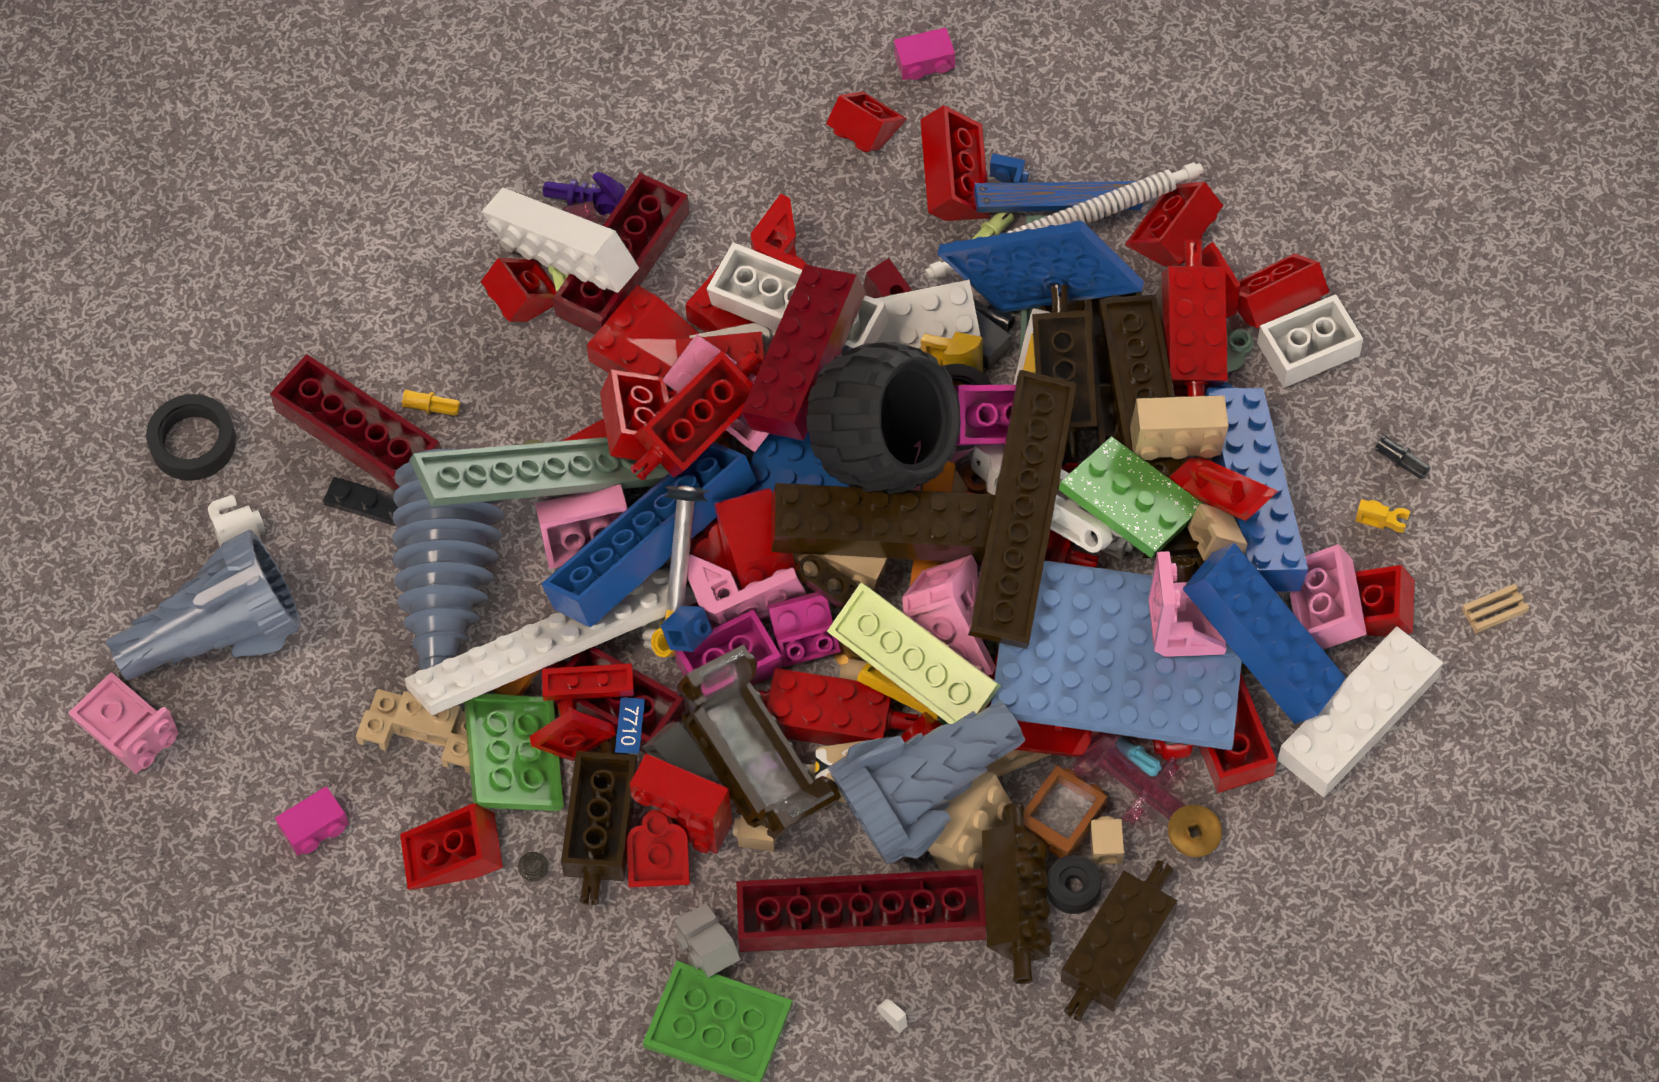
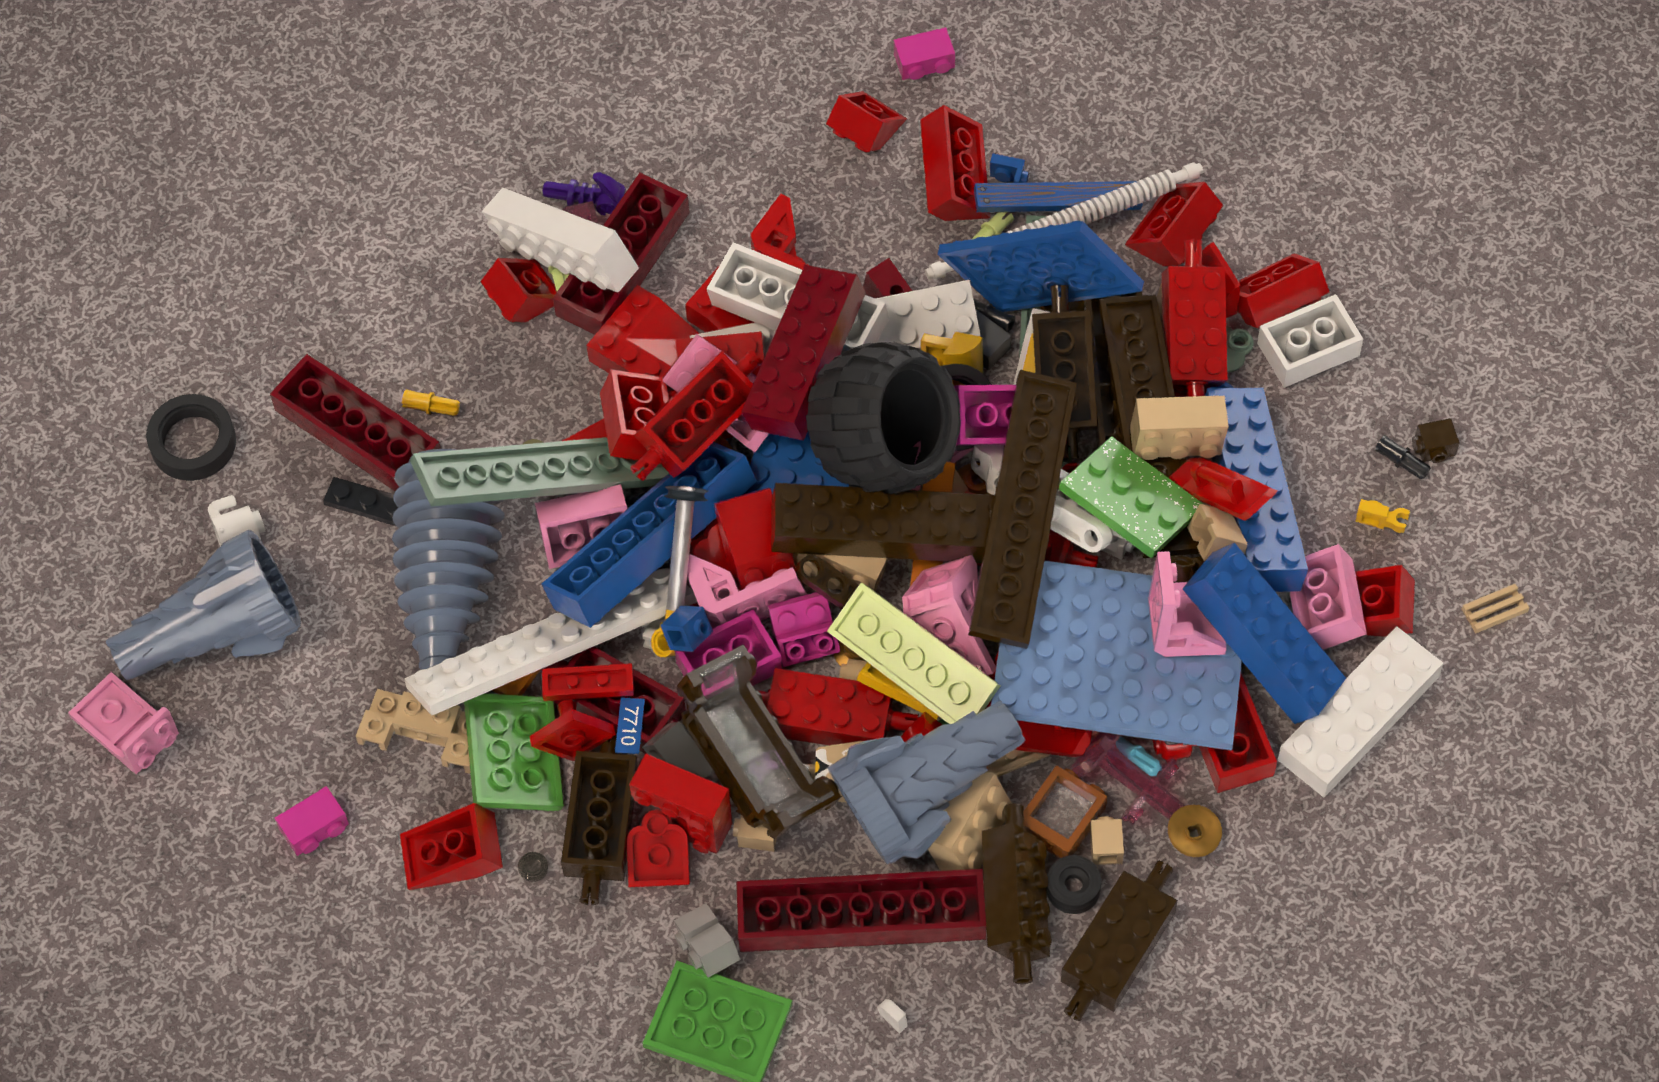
none -> dark brown brick [1412,418,1460,463]

